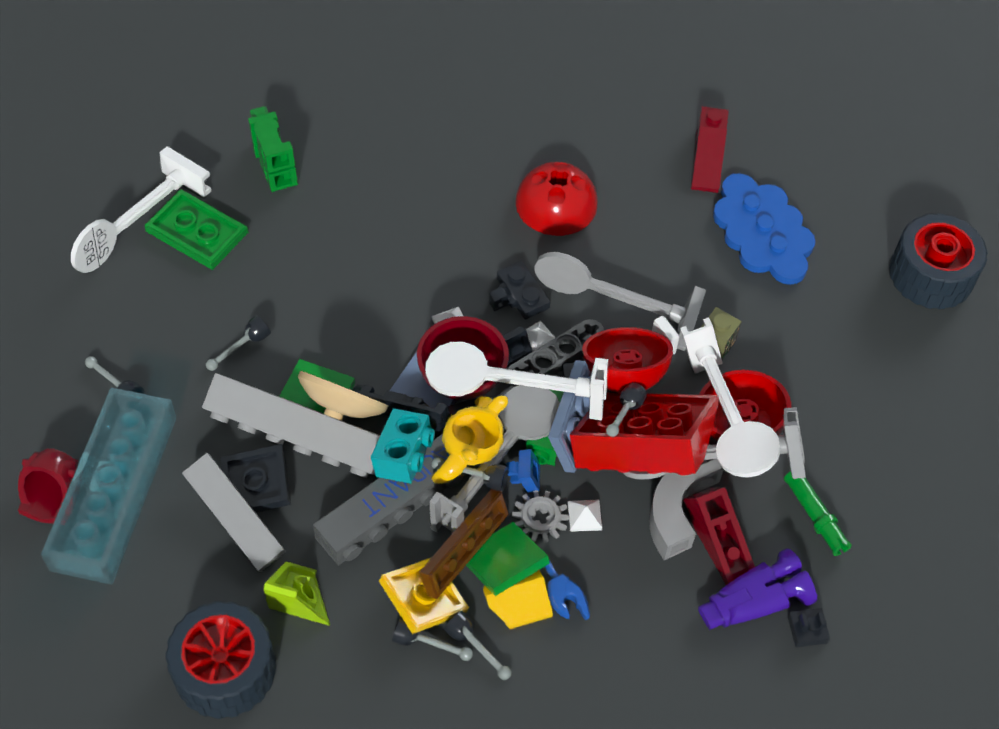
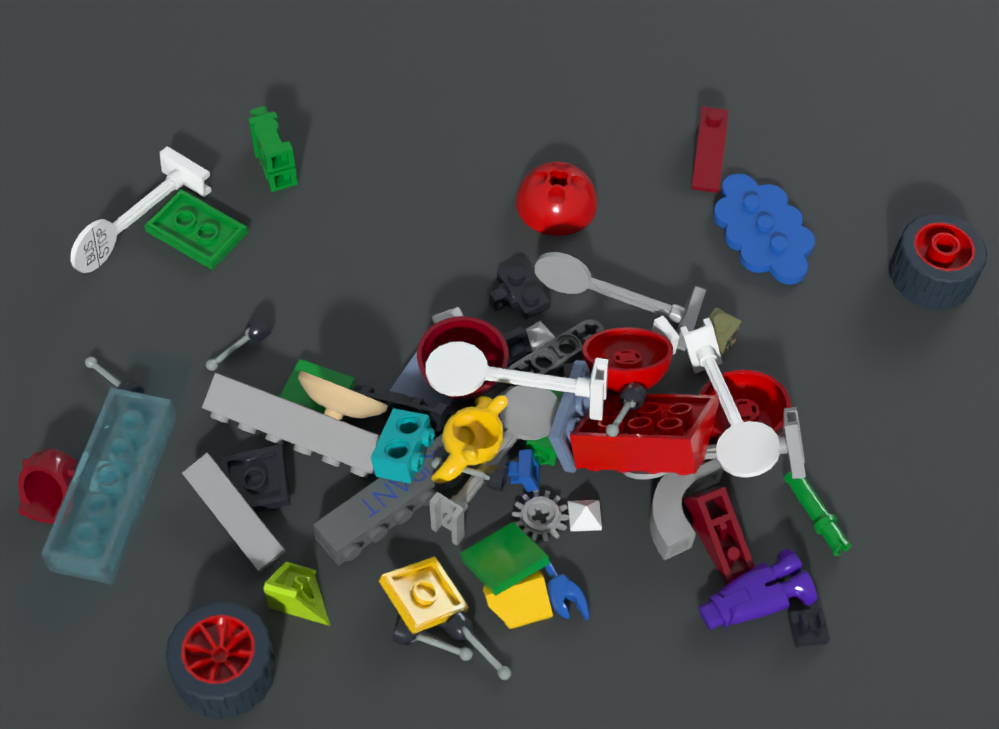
reddish brown tile [419,489,509,599] -> none

